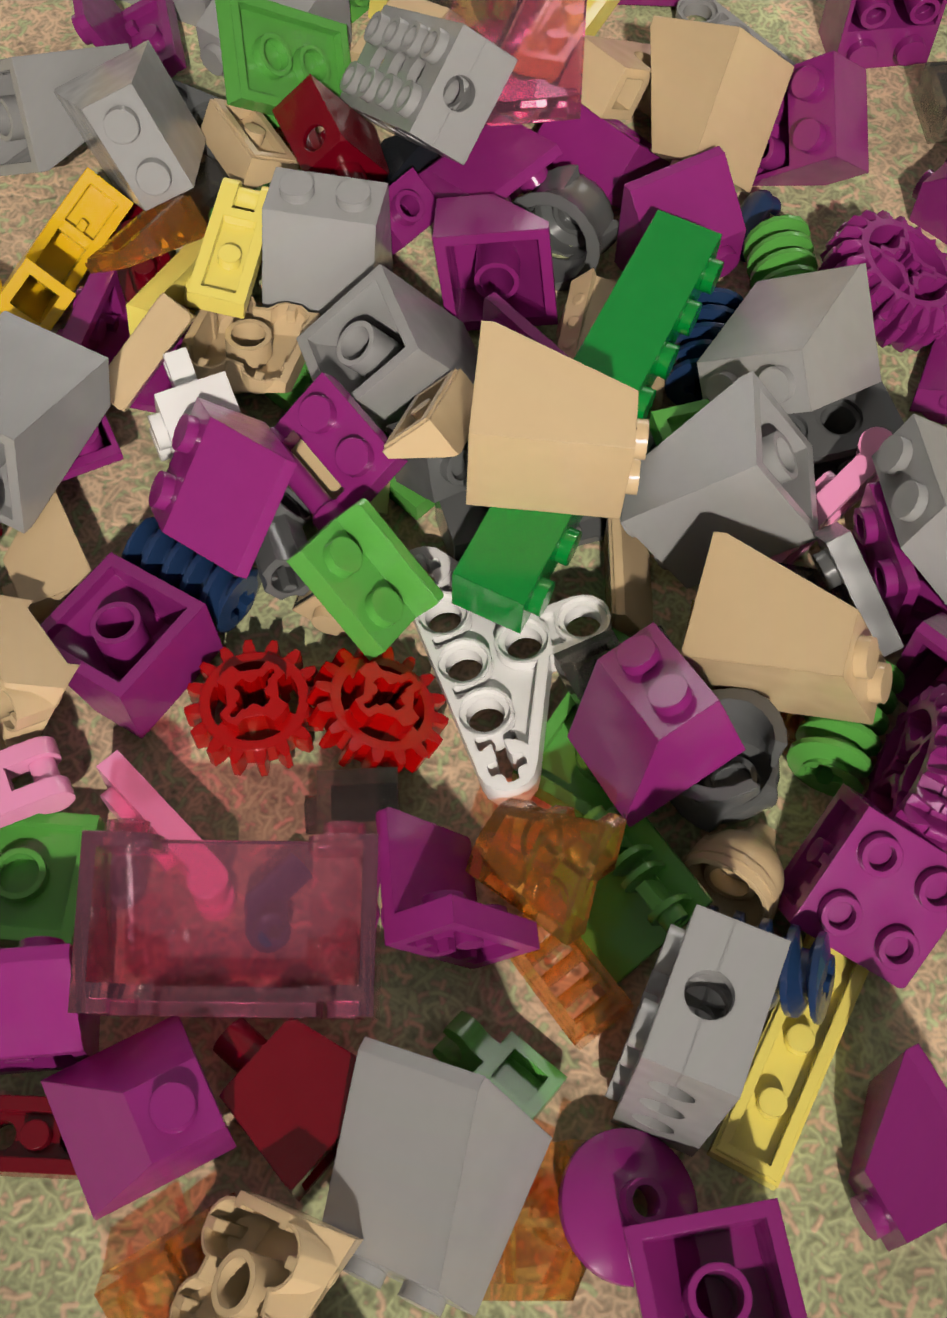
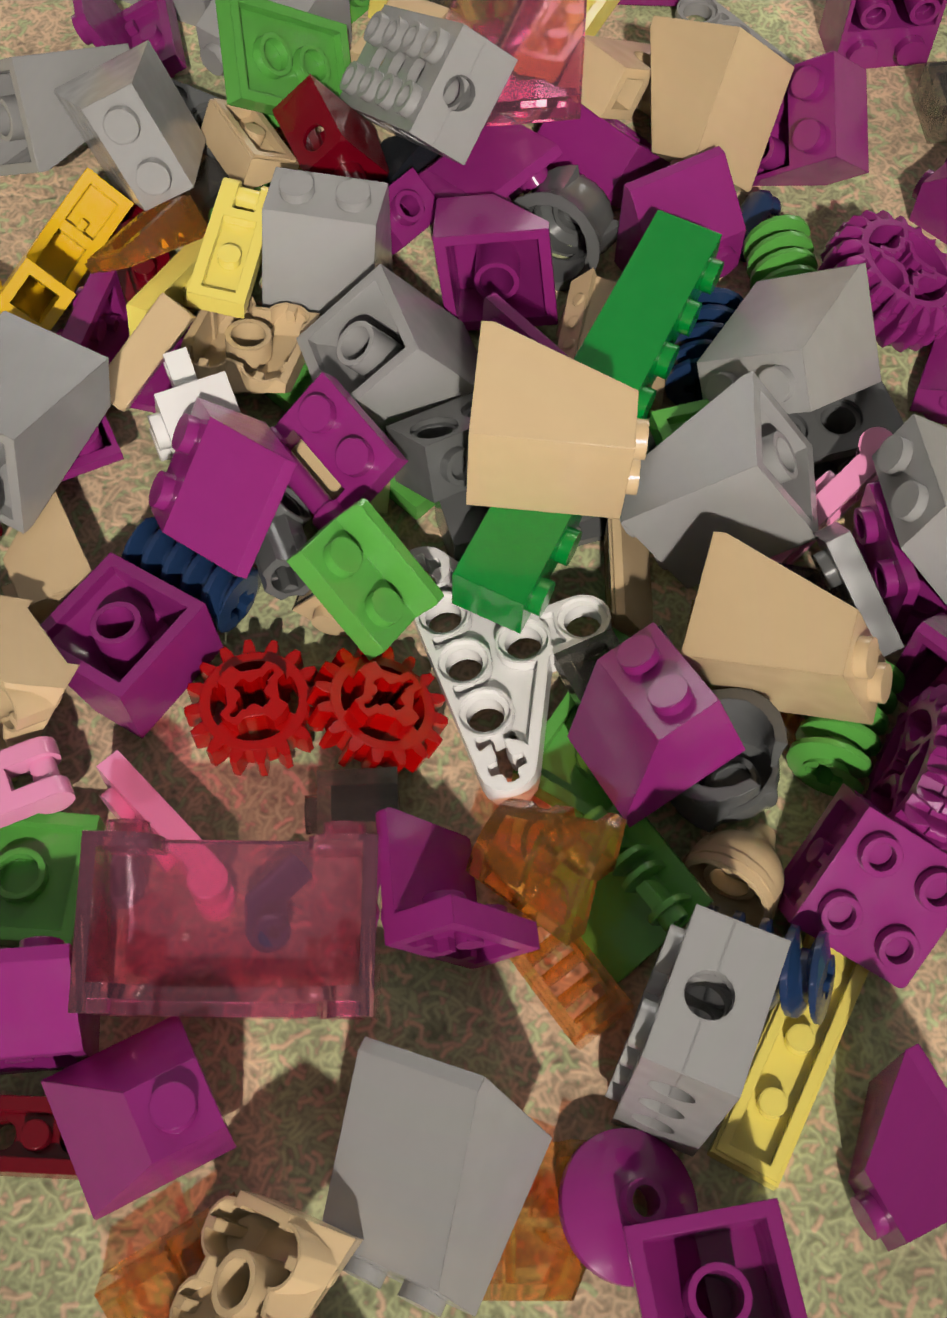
dark red torso [213,1017,357,1202] -> none
tan slope [382,368,474,459] -> none
bright green plate [432,1011,568,1121] -> none

